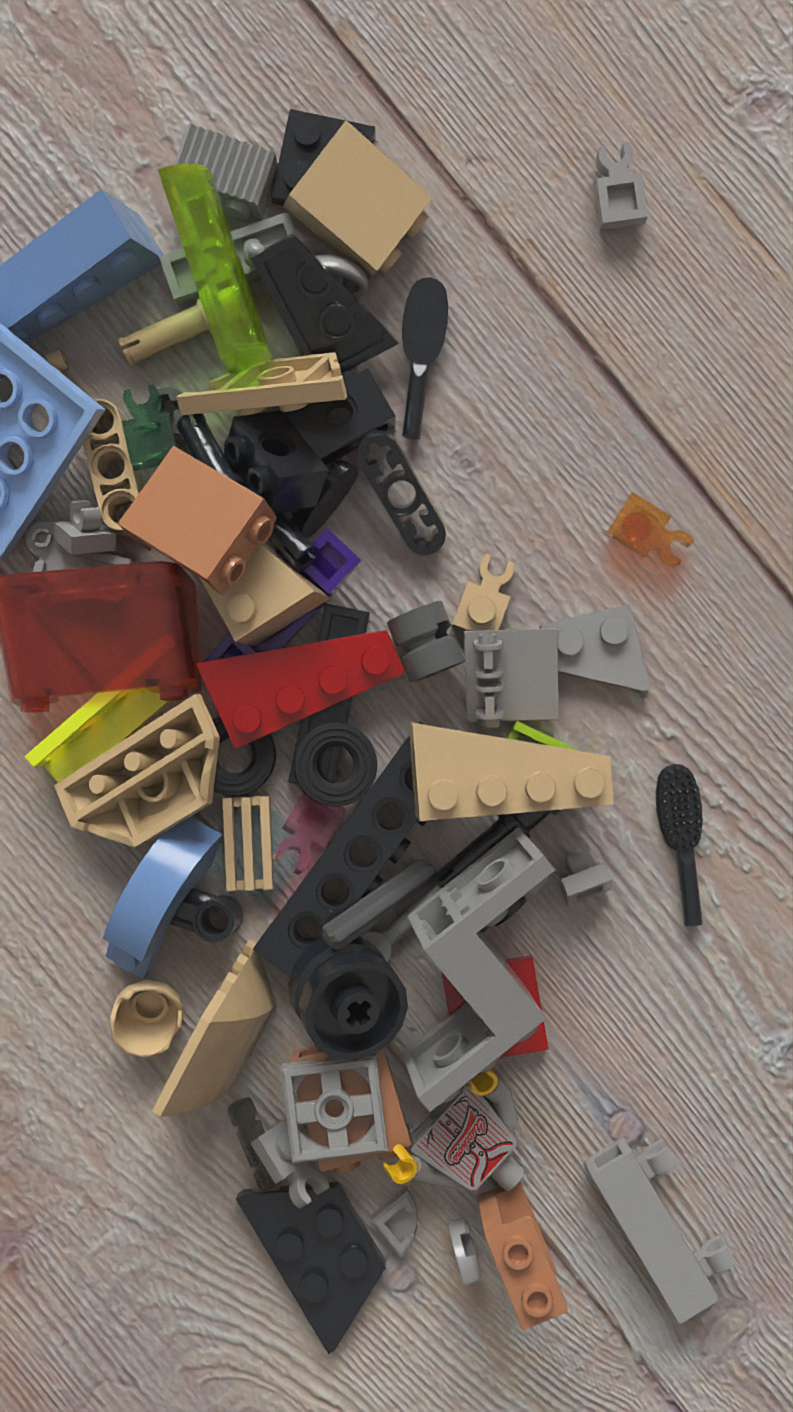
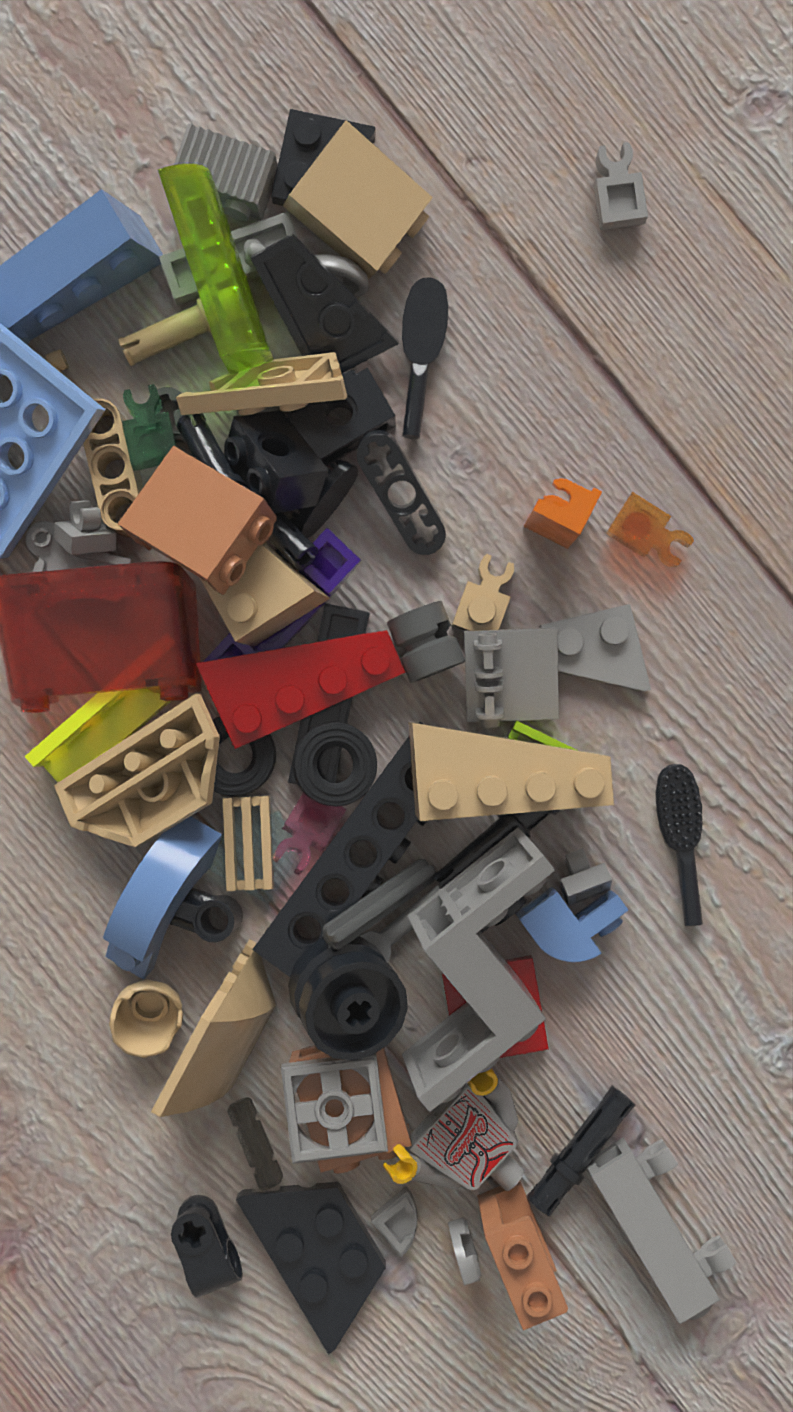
light grey plate [251,1118,329,1209] -> none
none -> black piece [171,1195,243,1298]
none -> medium blue brick [515,887,628,962]
none -> orange hinge [523,478,602,549]
none -> black pin [527,1085,636,1217]

